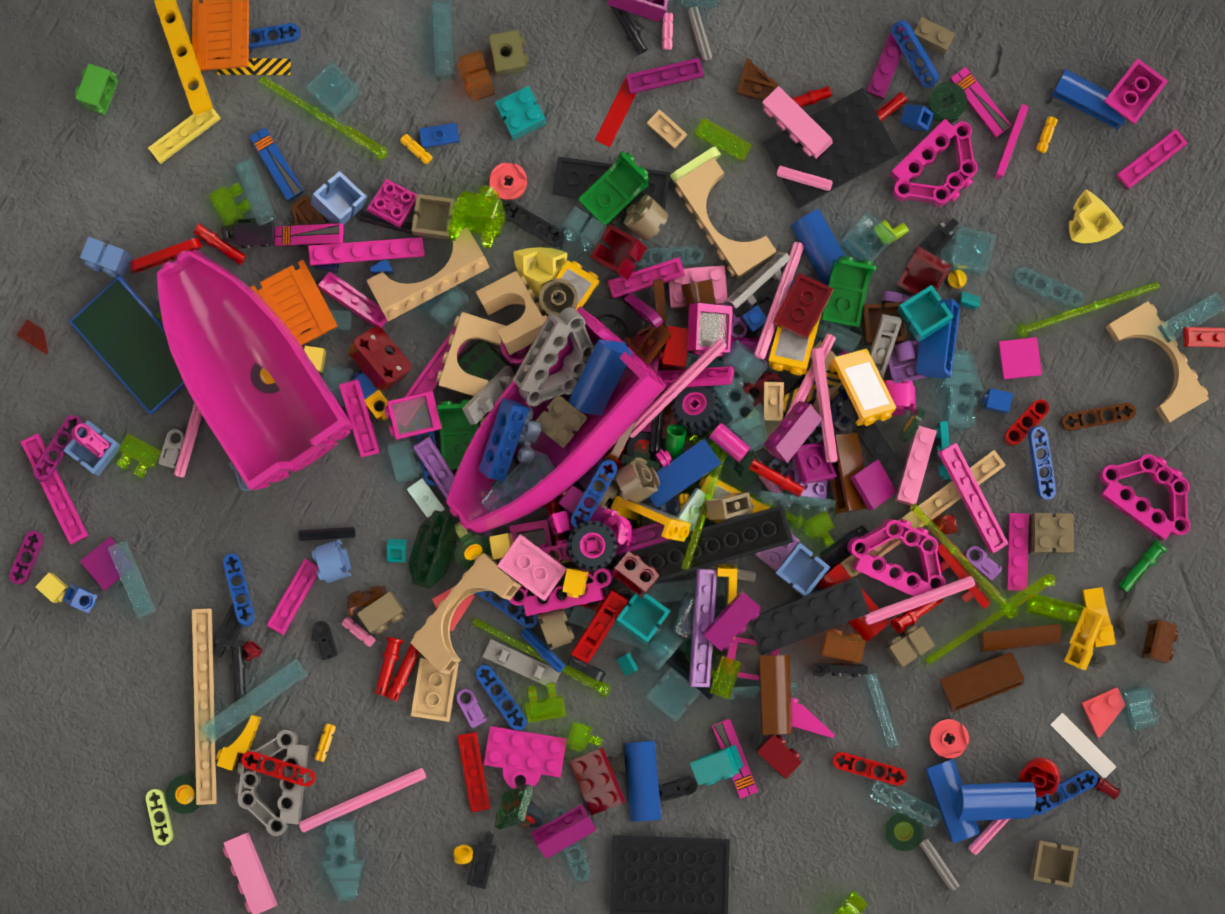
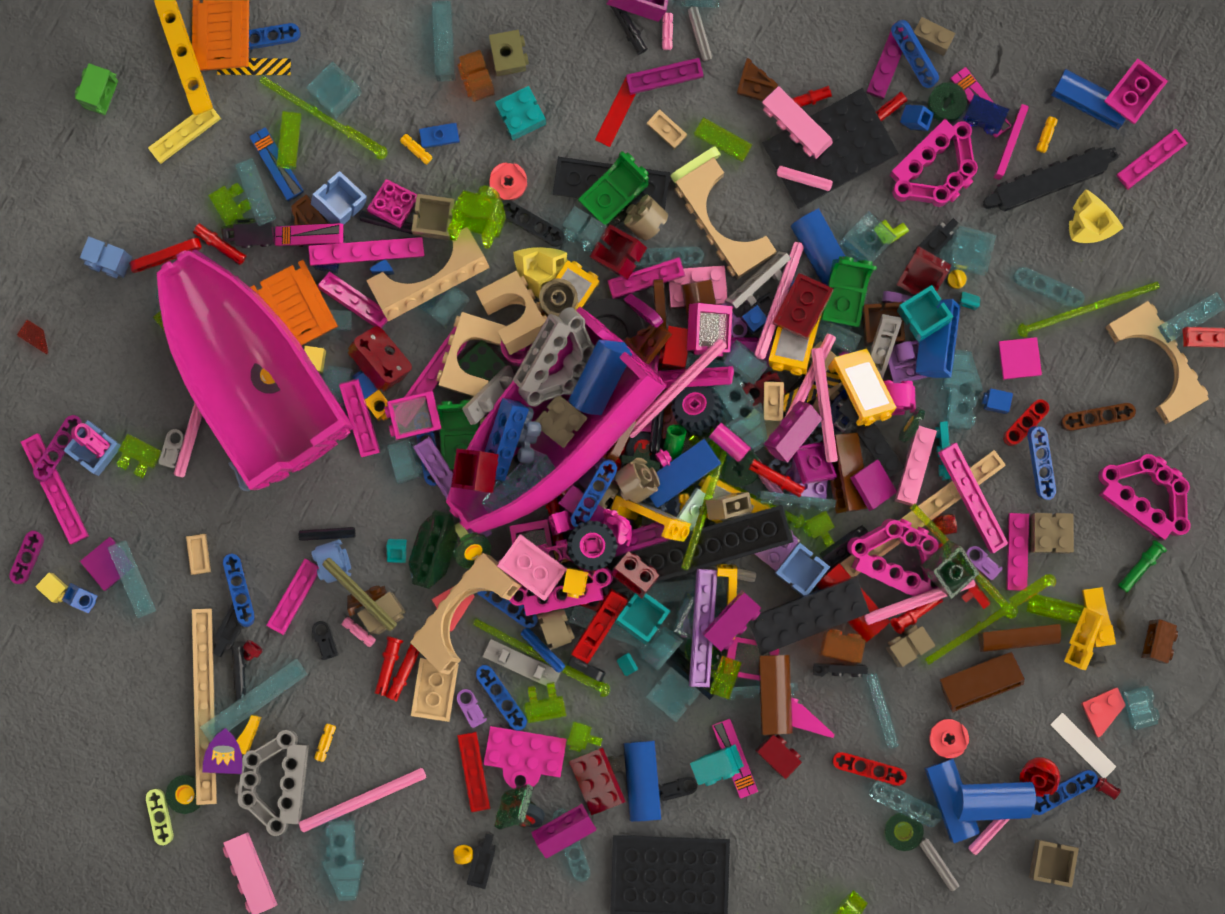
clear green door [69,276,185,415] -> none
red beam [241,751,316,787] -> none
light aqua plate [407,478,445,520] -> none
light yellow brick [489,533,514,563] -> none
none -> tan tile [186,534,211,575]
none -> dark purple sticker [202,728,243,774]
none -> clear neon green plate [277,111,301,169]
none -> olive axle [322,558,397,631]
none -> dark red piece [451,449,499,493]
none -> slope [921,540,980,599]
none -> clear blue brick [963,95,1009,135]
none -> black hinge [983,147,1119,212]

